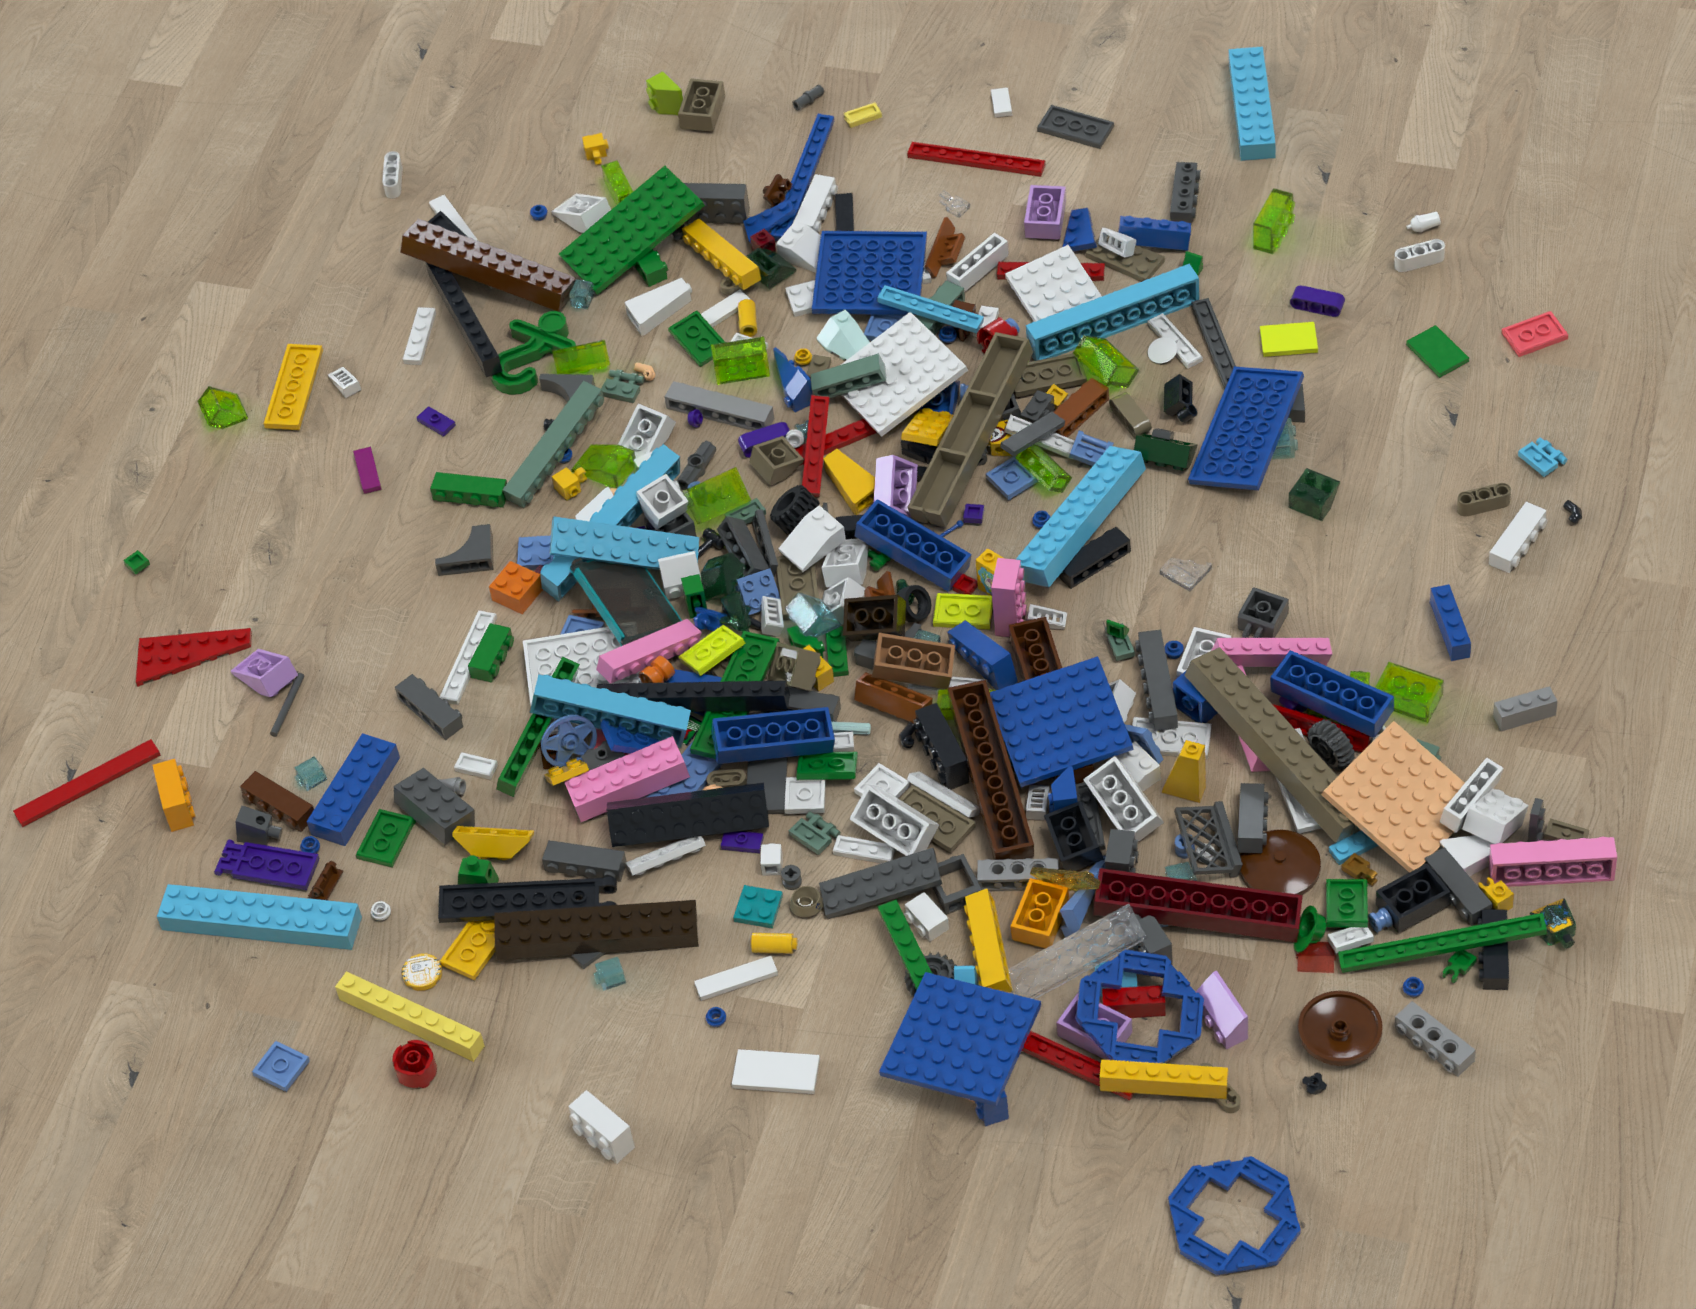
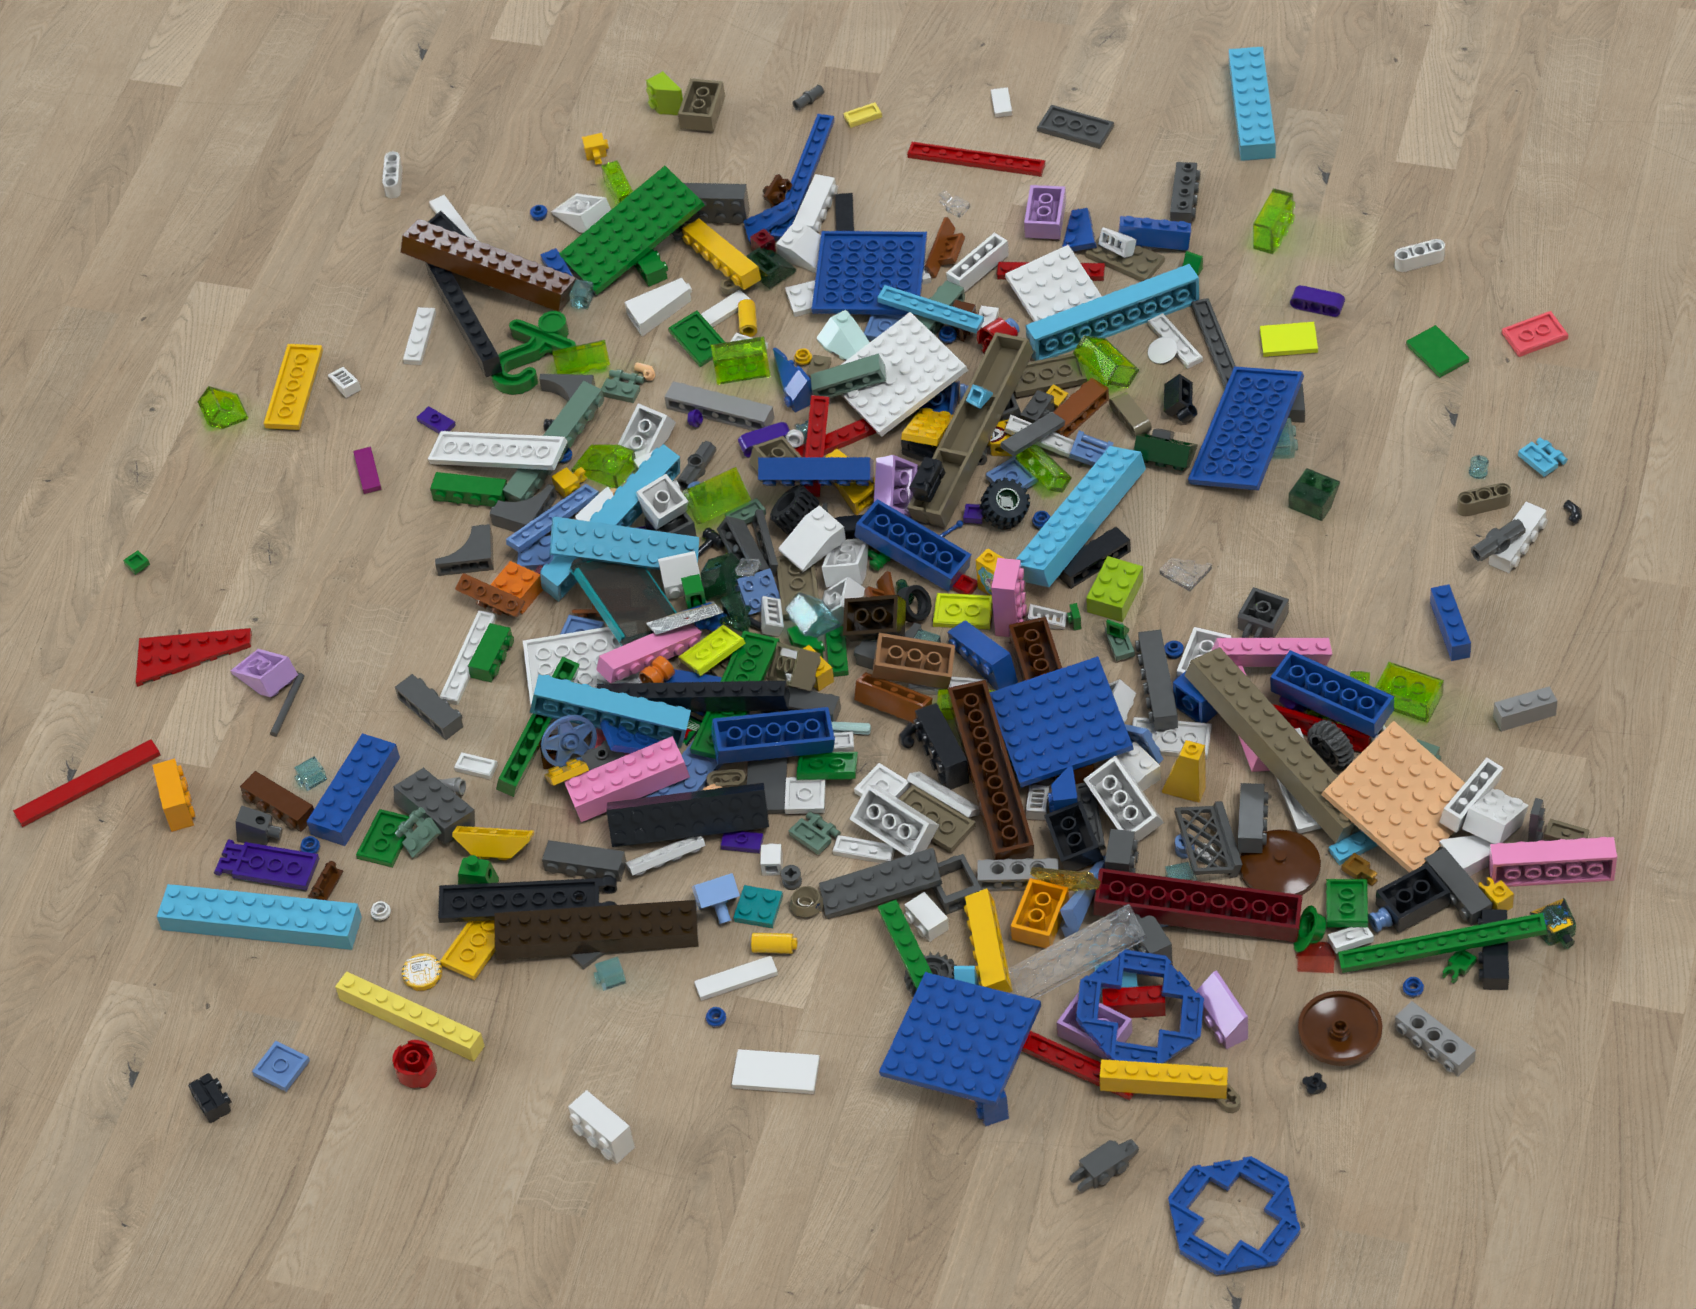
white piece [1406,212,1441,233] -> none
none -> black brick [188,1073,232,1123]
none -> sand green plate [395,807,441,858]
none -> white plate [427,431,567,470]
none -> dark orange bracket [455,573,525,617]
none -> dark grey arch [490,484,557,532]
none -> medium blue plate [506,484,599,553]
none -> blue hinge [540,248,573,276]
none -> light grey sticker [646,601,723,634]
none -> light blue brick [692,873,740,924]
none -> clear plate [735,559,761,577]
none -> blue brick [758,457,874,486]
none -> black brick [909,457,946,503]
none -> medium azure slope [966,384,993,409]
none -> black wheel [980,478,1030,529]
none -> green plate [1067,603,1082,631]
none -> dark grey hinge [1069,1139,1139,1193]
none -> lime brick [1086,556,1144,622]
none -> clear light blue wheel [1469,455,1489,479]
none -> dark grey piece [1471,519,1526,562]

